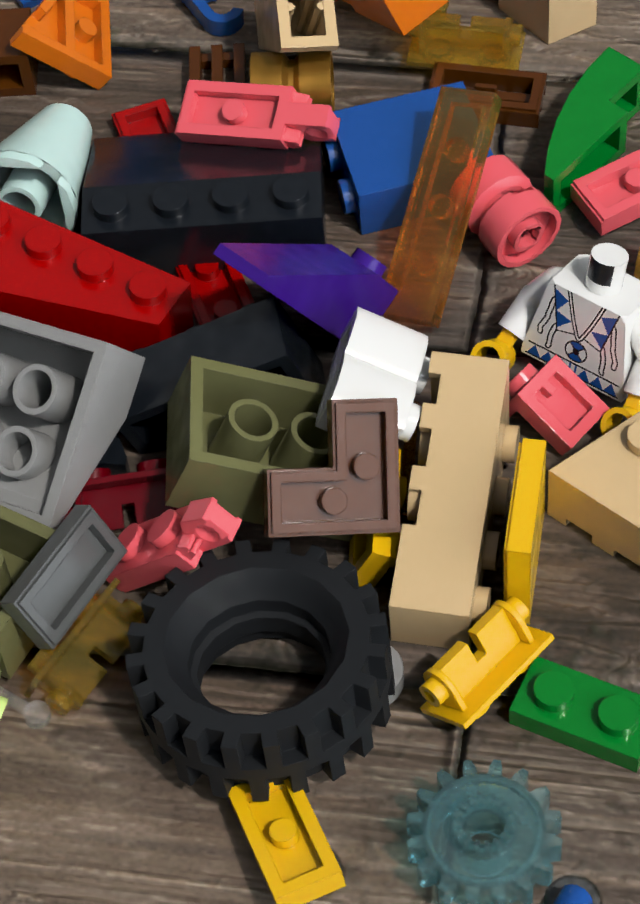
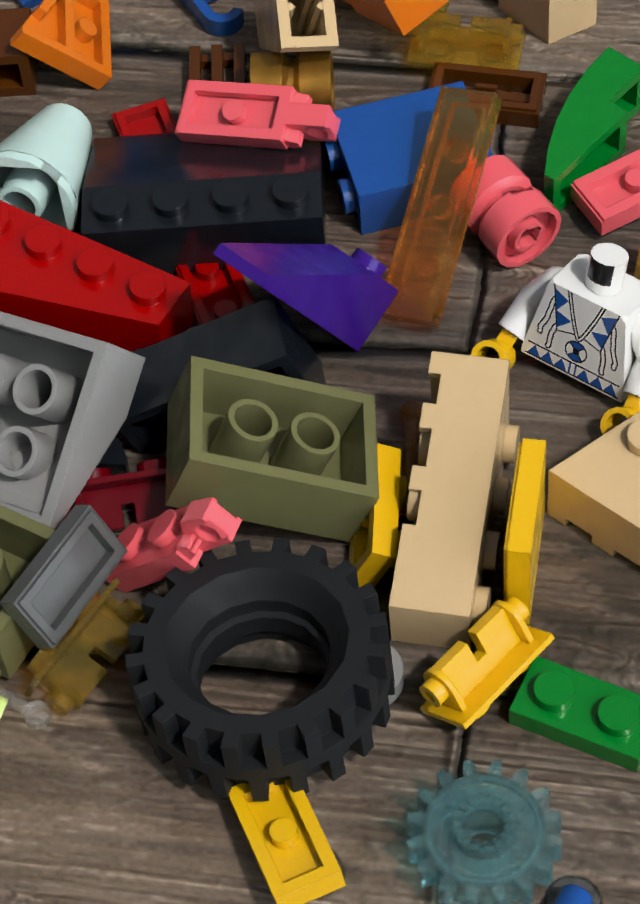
reddish brown tile [262,398,401,538] -> none
white brick [315,307,430,442] -> none
coral bracket [509,355,609,456] -> none

